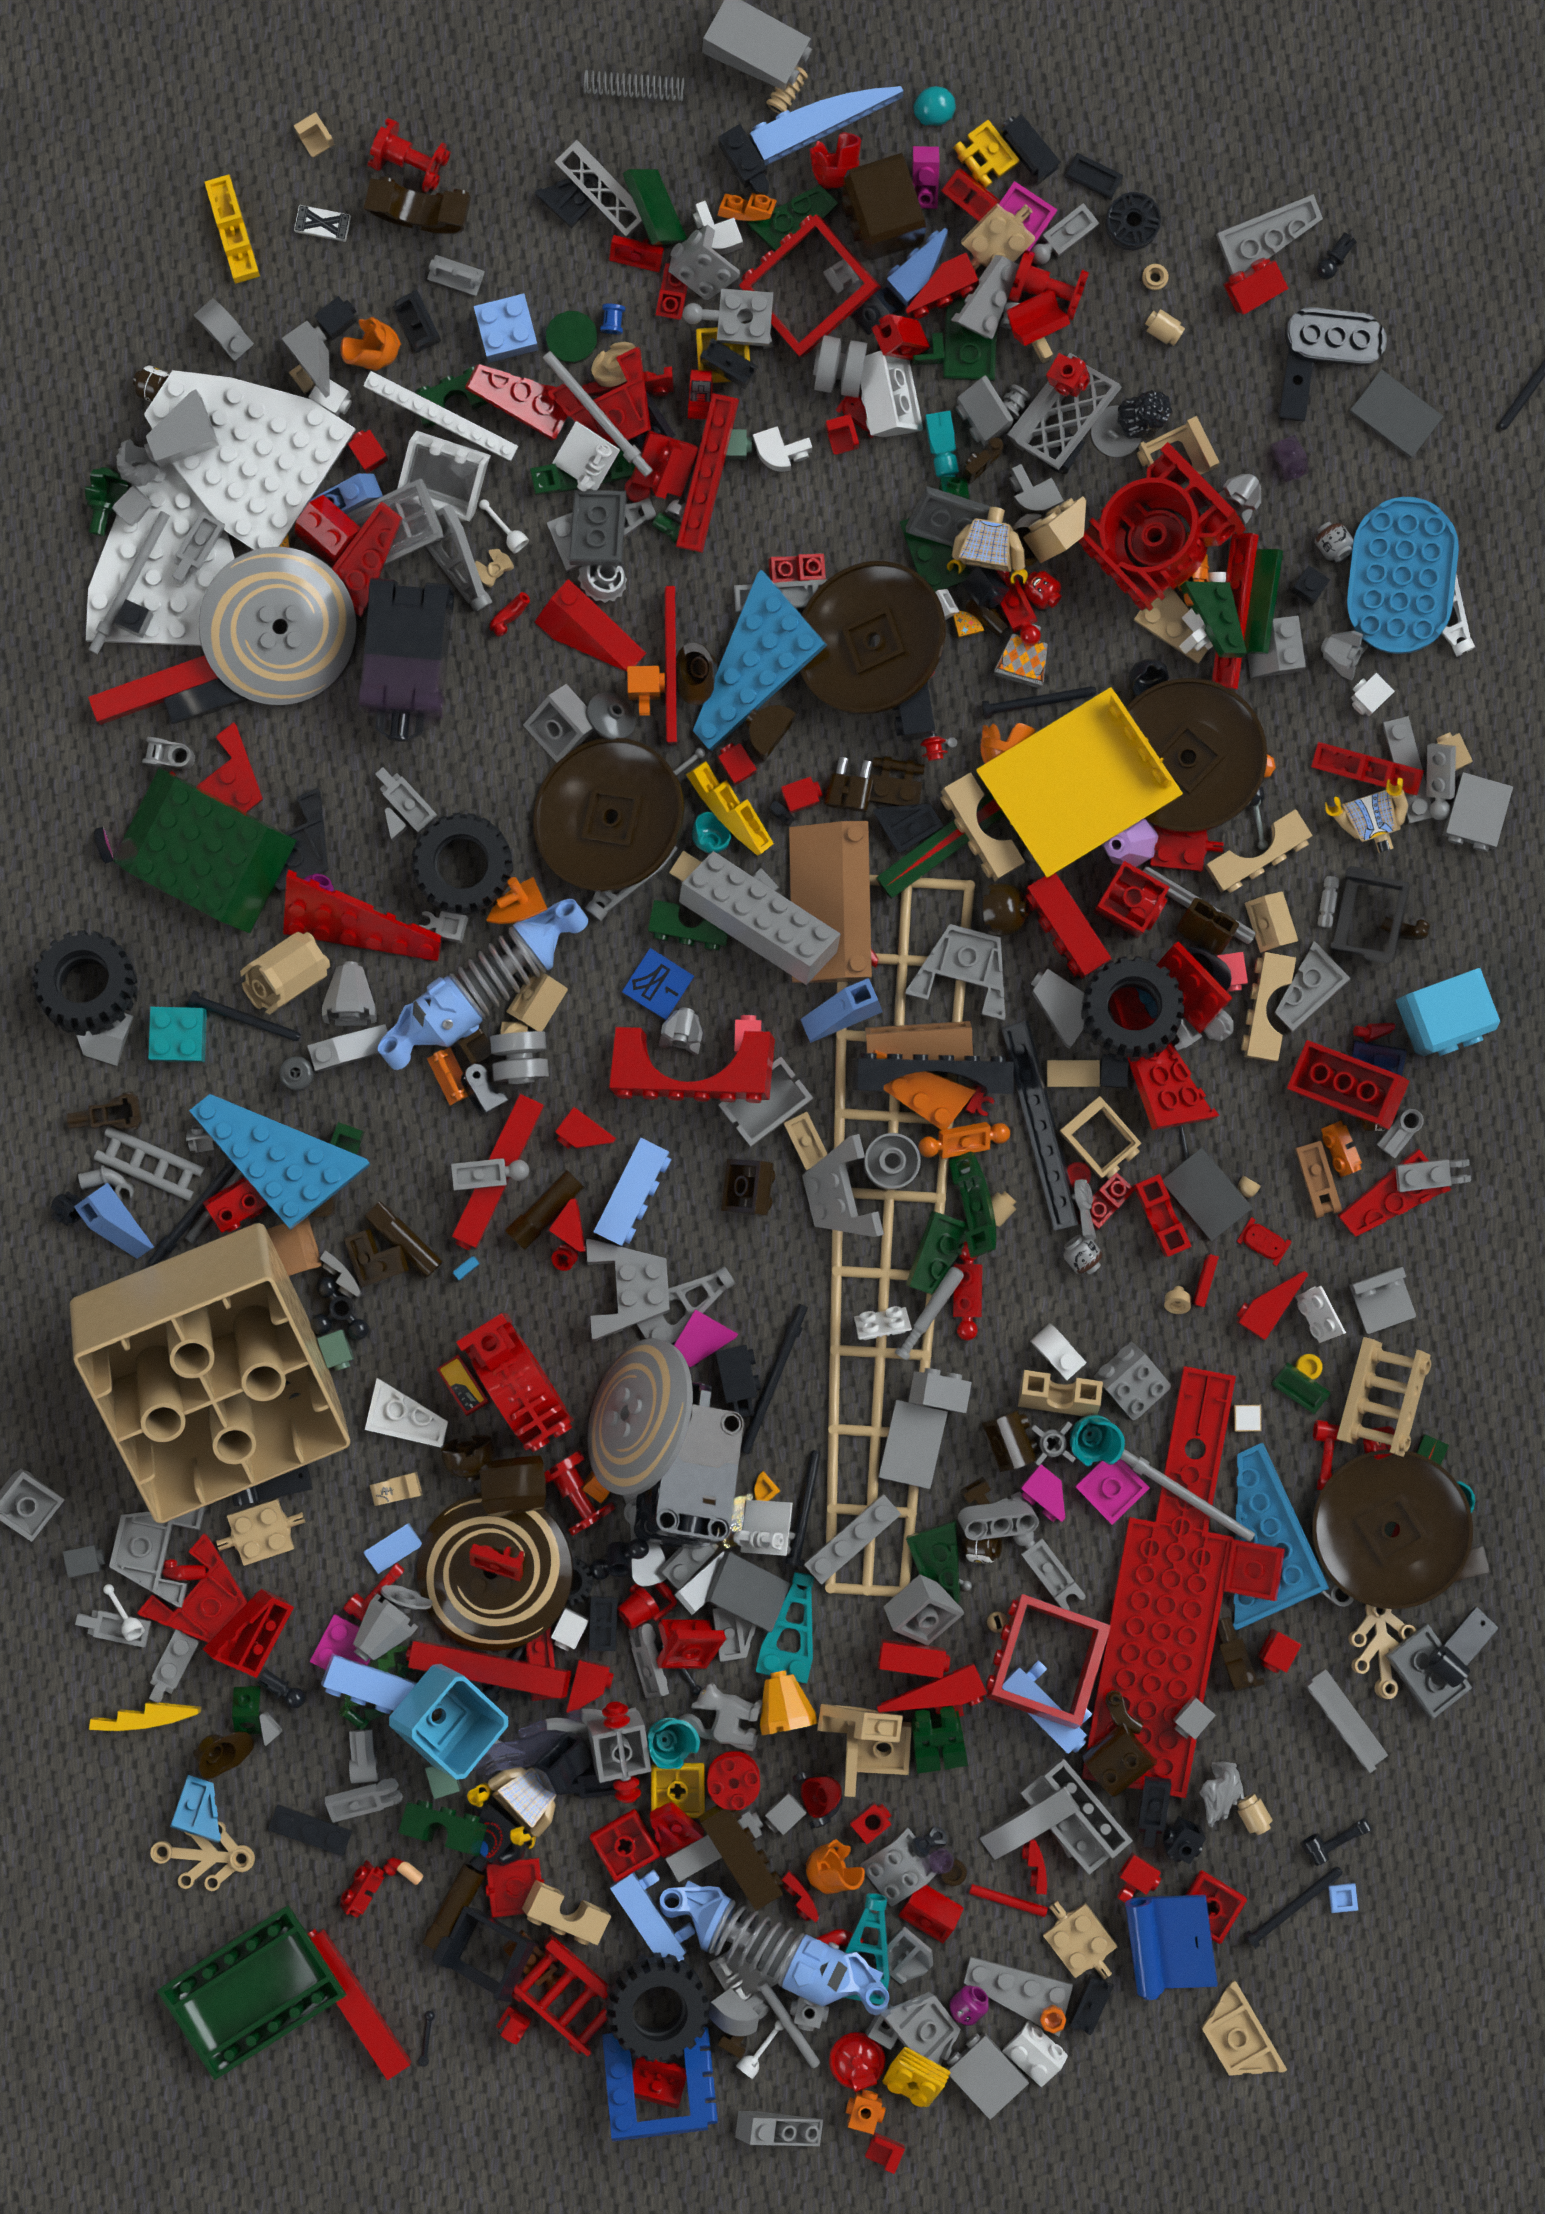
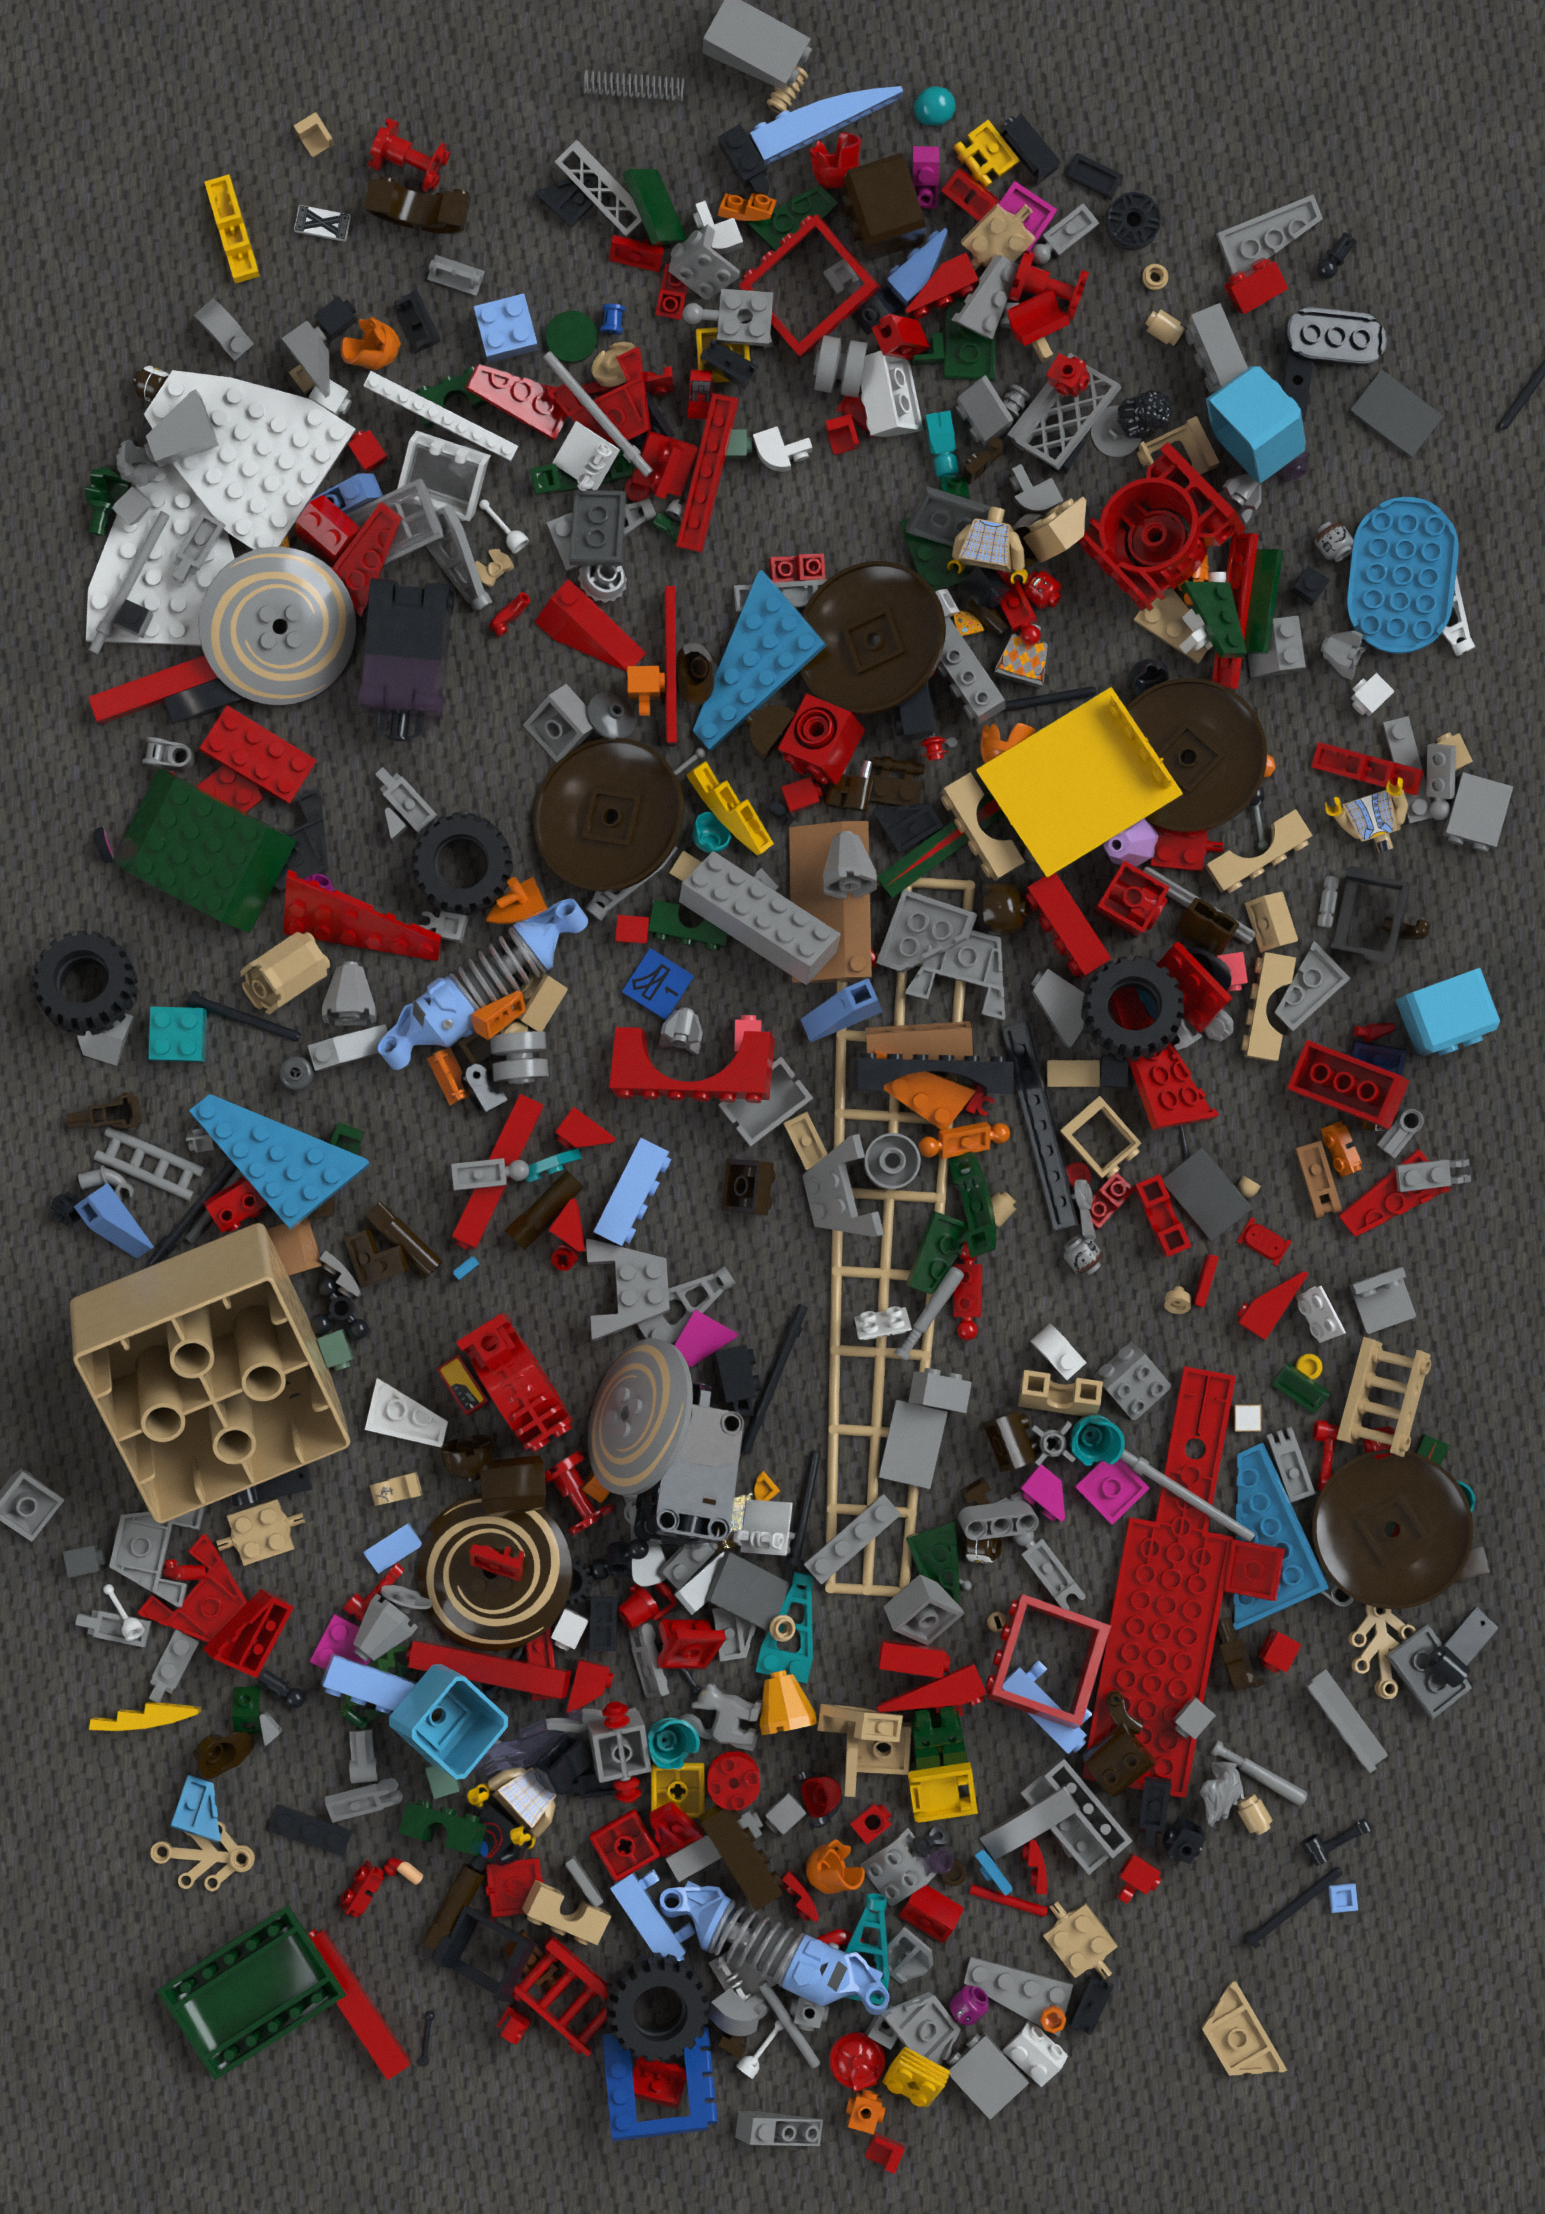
red brick [718,743,757,786] -> none
blue door [1125,1895,1218,2000] -> none
red brick [1186,1870,1247,1944] -> none
none -> red piece [199,705,317,805]
none -> orange slope [471,990,526,1040]
none -> teal wing [516,1148,582,1183]
none -> light grey tile [565,1856,604,1908]
none -> red panel [615,915,650,944]
none -> tan plate [769,1615,795,1642]
none -> red brick [778,694,865,785]
none -> light grey cone [823,831,877,899]
none -> light grey plate [876,889,977,973]
none -> yellow container [908,1762,978,1823]
none -> light grey brick [936,617,1006,725]
none -> dark azure plate [974,1848,1013,1896]
none -> light grey brick [1184,303,1248,393]
none -> medium azure plate [1206,366,1306,484]
none -> light grey piece [1210,1740,1307,1805]
none -> light grey hinge [1266,1427,1315,1503]

